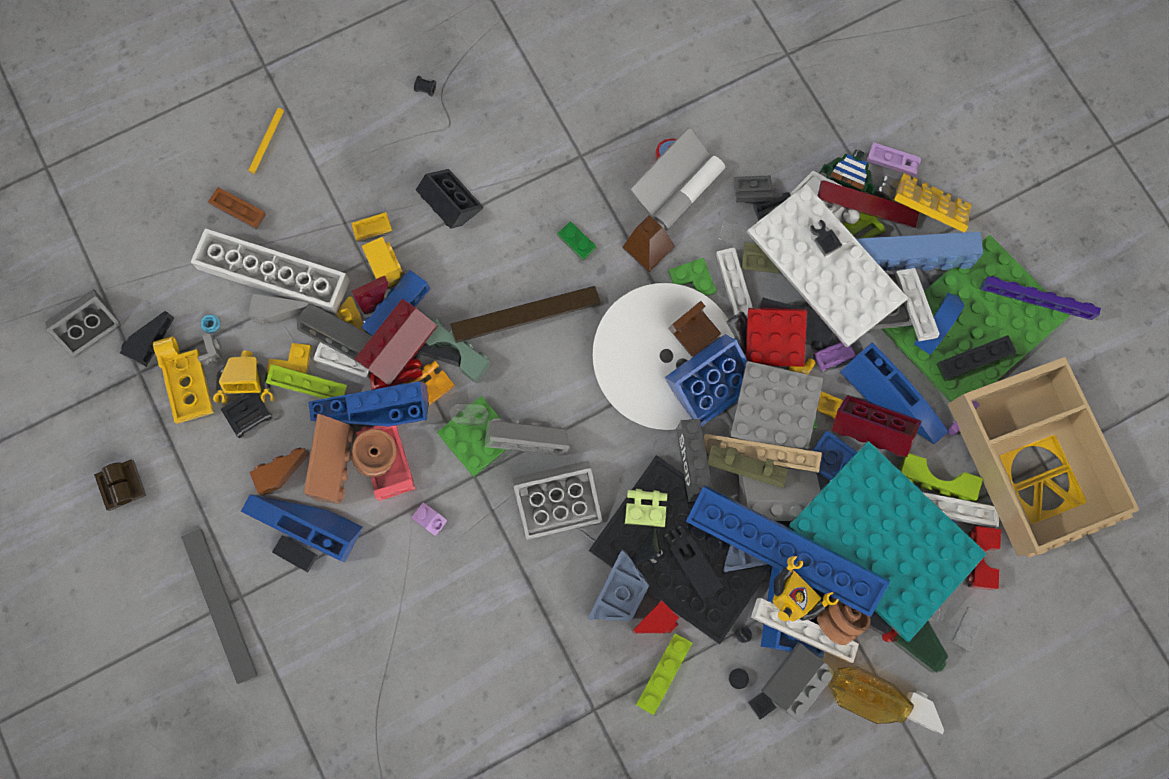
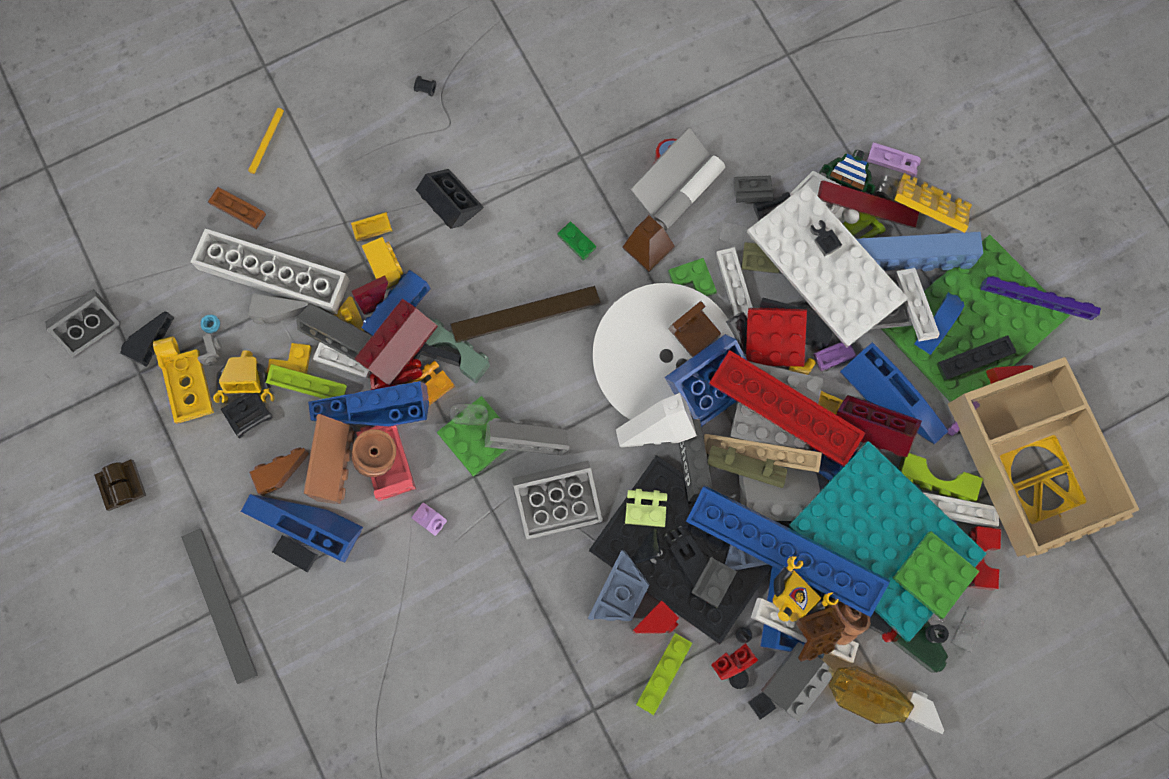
none -> white wedge [616,393,697,447]
none -> dark grey plate [691,557,737,608]
none -> red plate [709,350,865,466]
none -> red slope [711,643,758,680]
none -> reddish brown bracket [796,607,845,662]
none -> bright green plate [893,531,979,619]
none -> black bush [925,624,949,643]
none -> red slope [986,365,1033,384]

